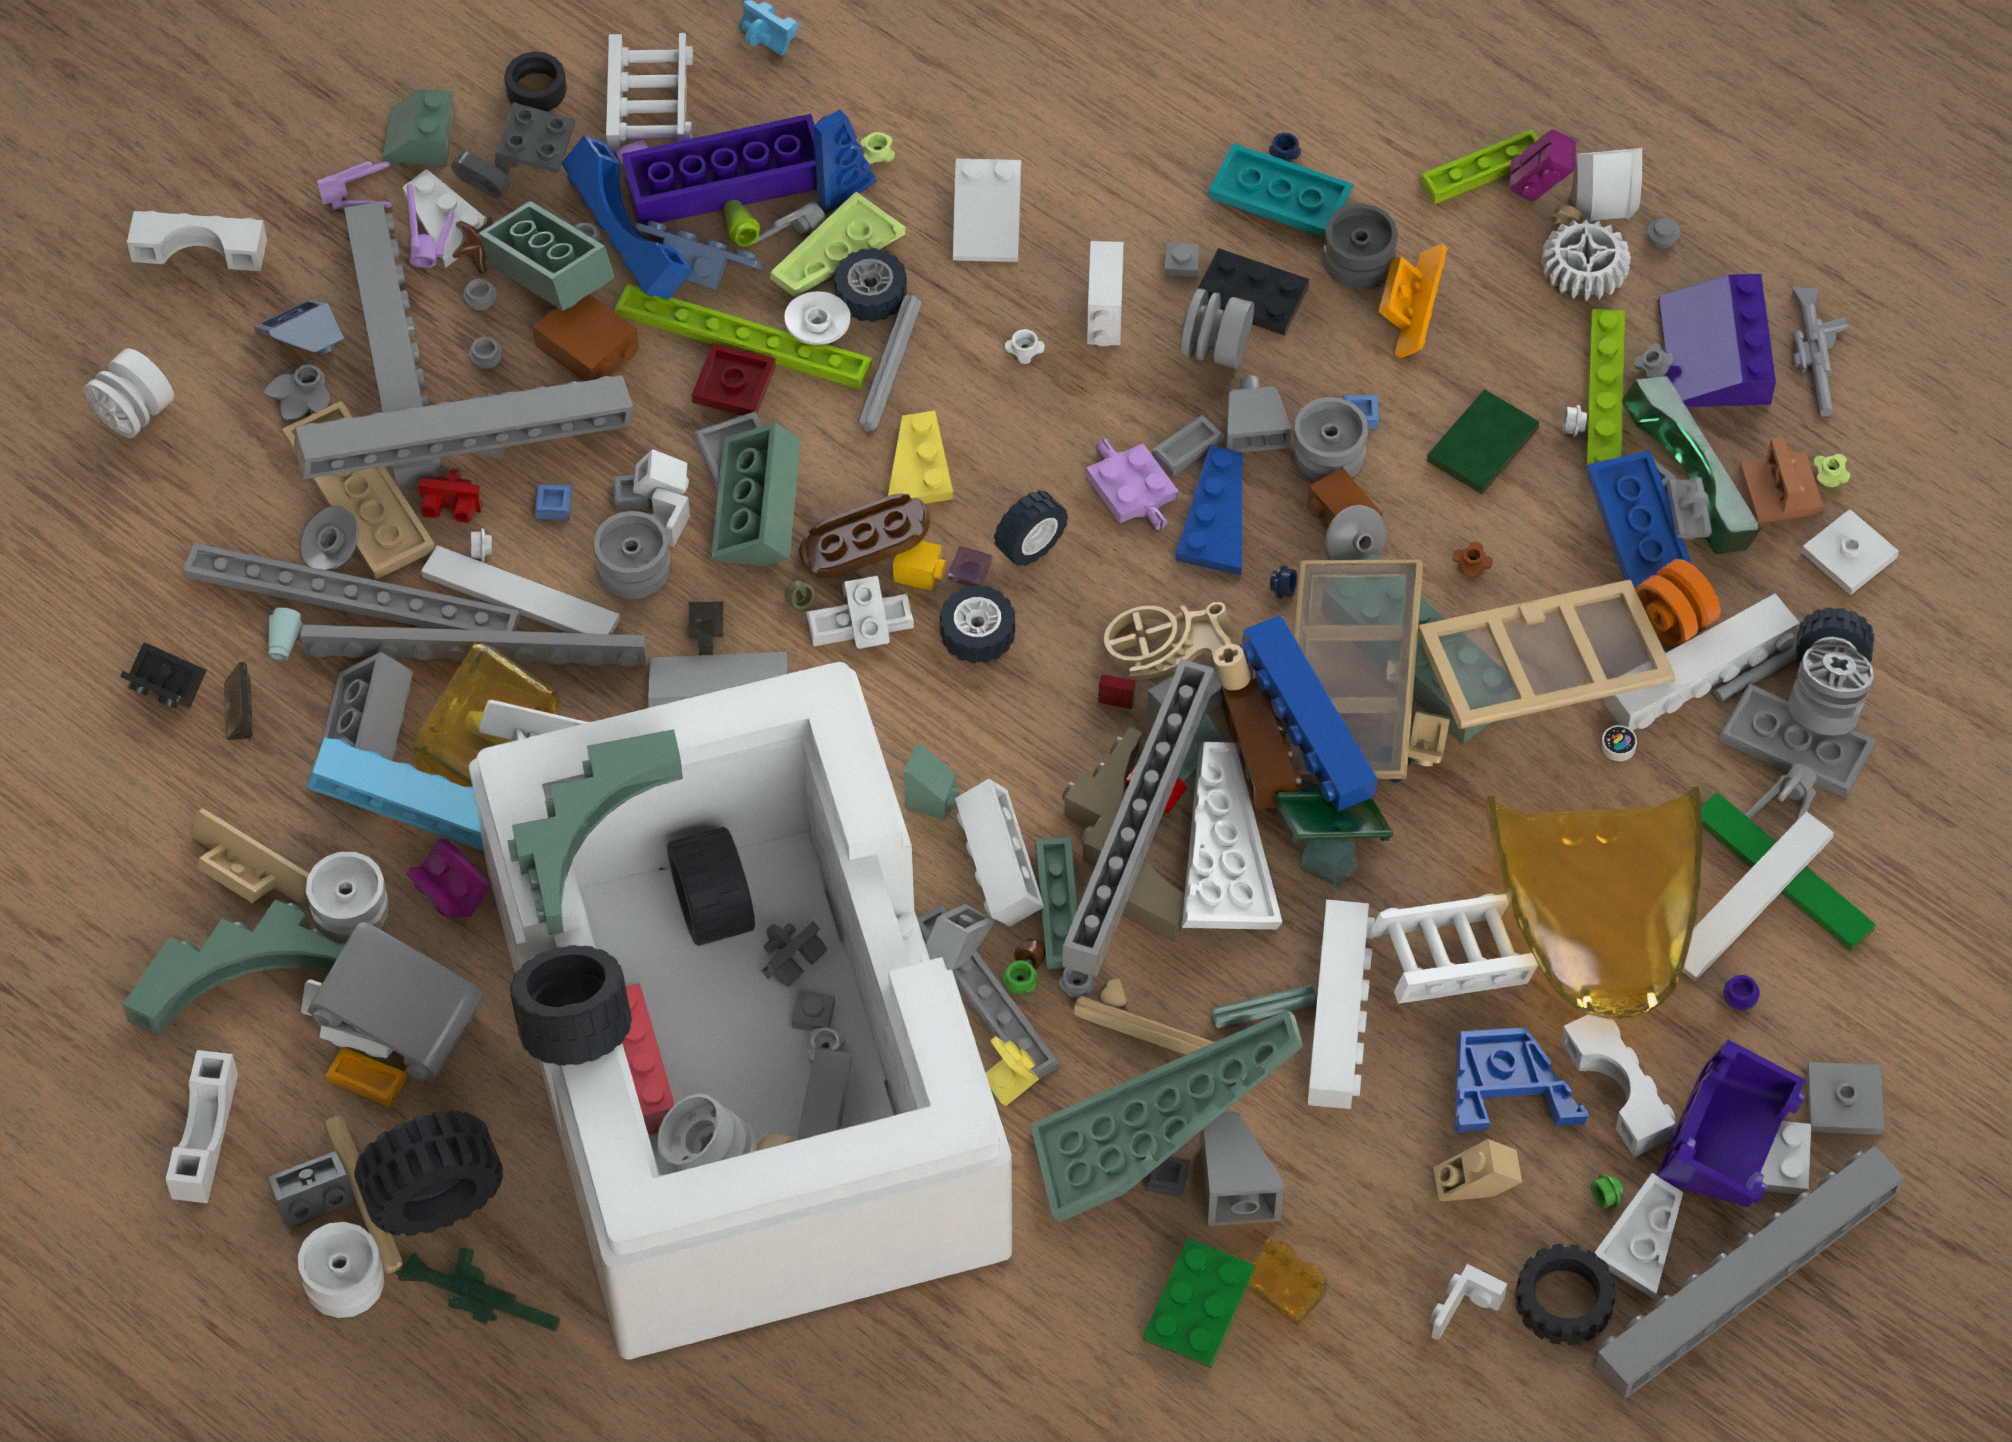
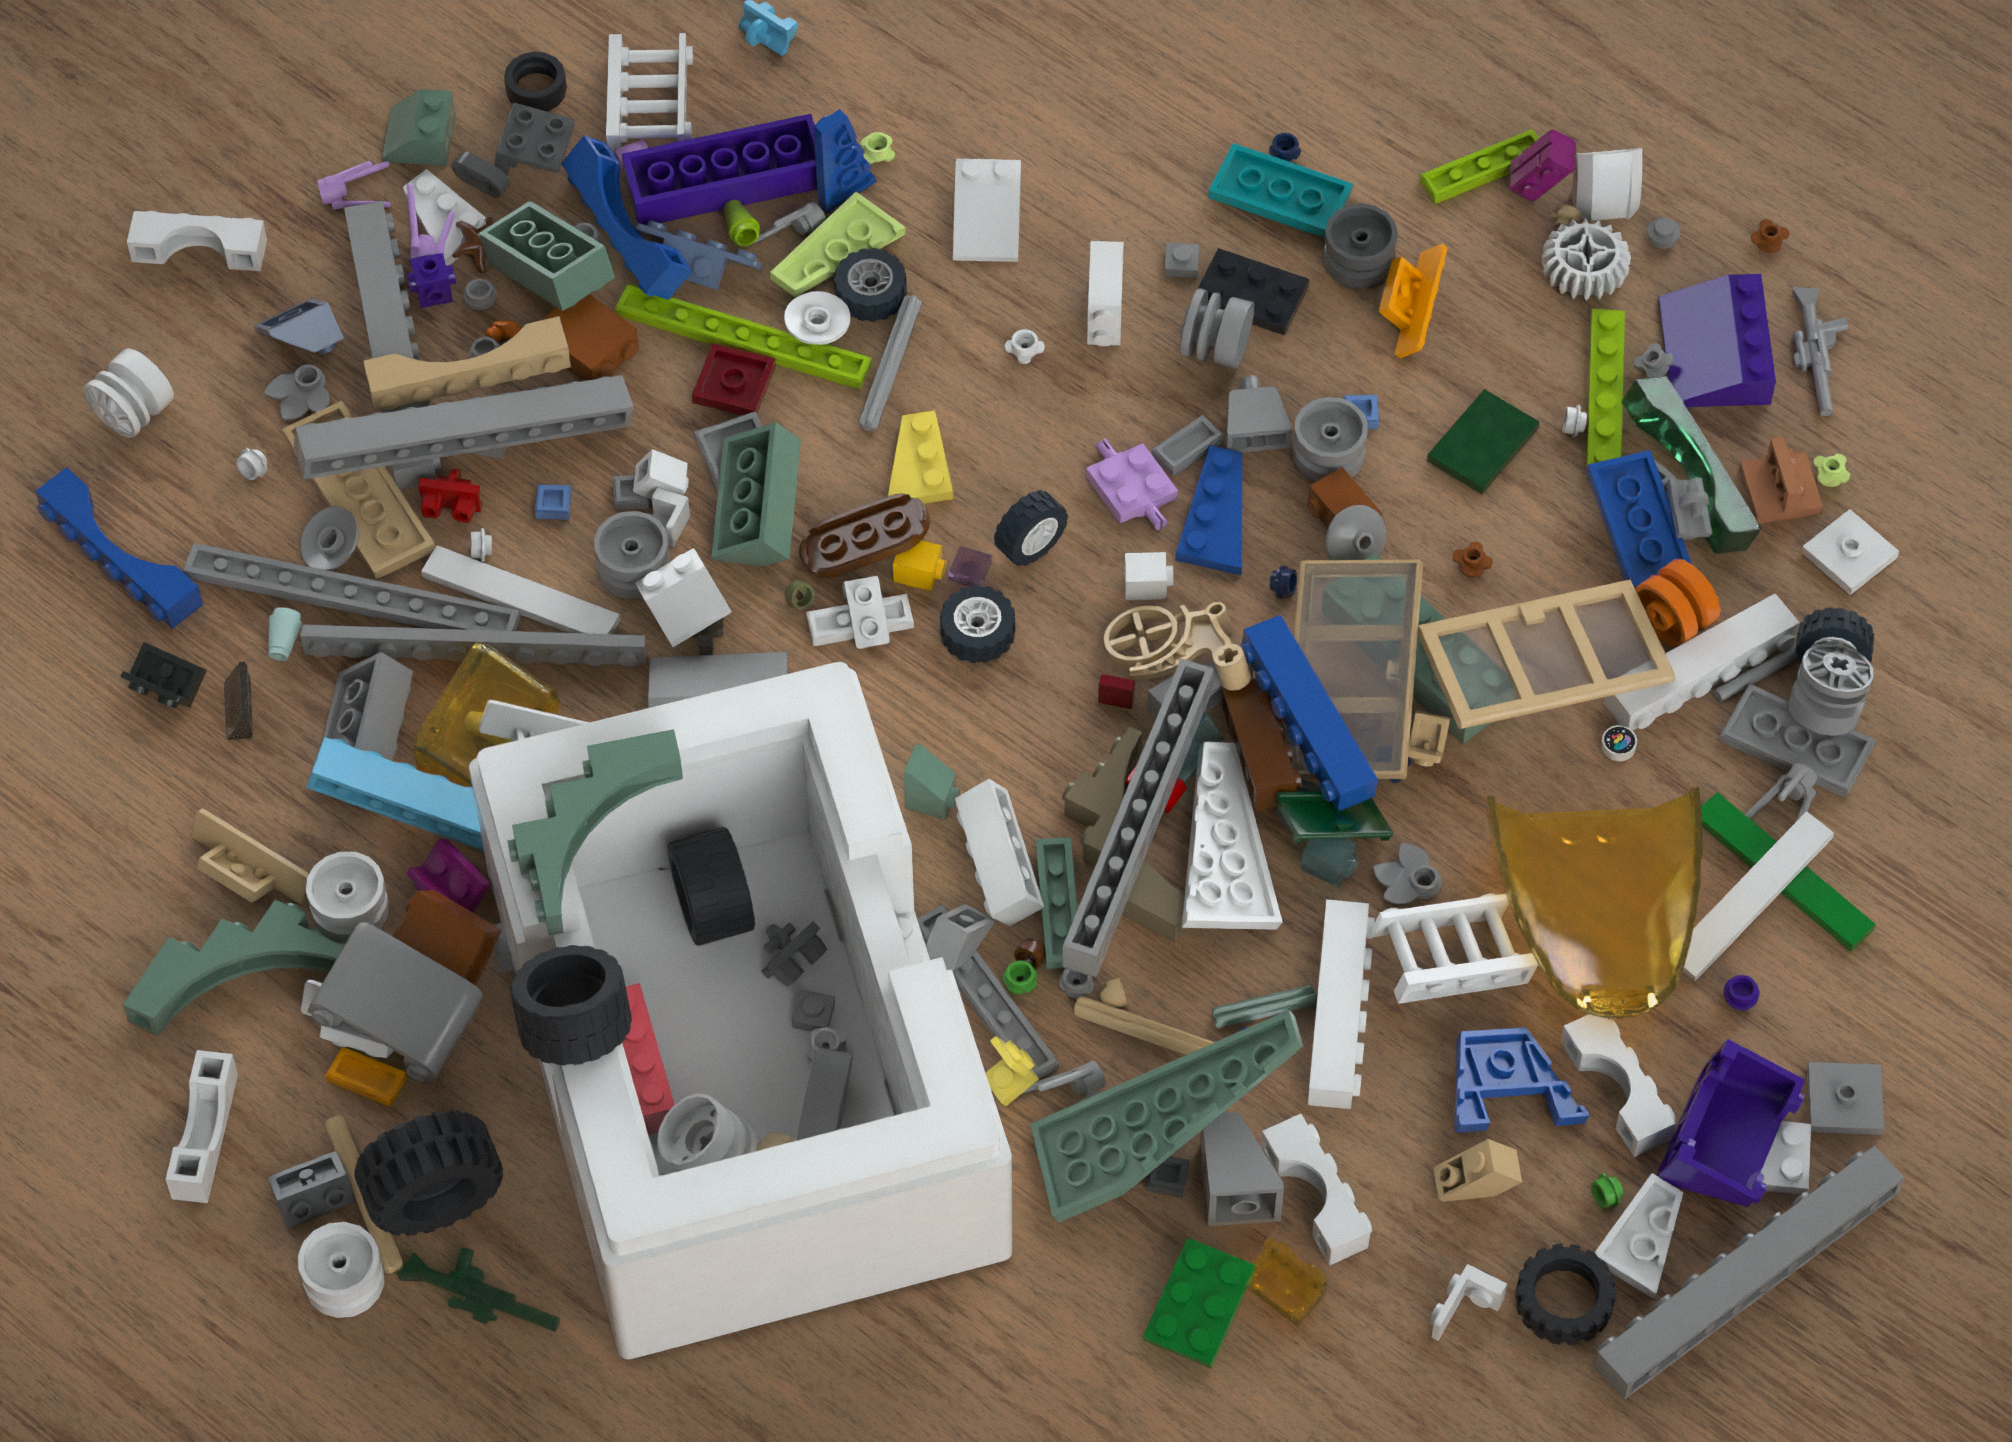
none -> blue arch [35,467,203,629]
none -> white plate [236,448,267,480]
none -> tan arch [363,316,571,412]
none -> dark orange brick [392,890,502,986]
none -> dark purple brick [407,253,456,308]
none -> orange arm [485,321,522,343]
none -> light grey tile [494,923,514,973]
none -> white slope [635,548,732,647]
none -> light grey plant [1023,1060,1106,1103]
none -> white brick [1124,552,1173,600]
none -> white arch [1261,1114,1372,1266]
none -> light grey plate [1373,843,1442,905]
none -> dark orange plate [1751,219,1789,253]

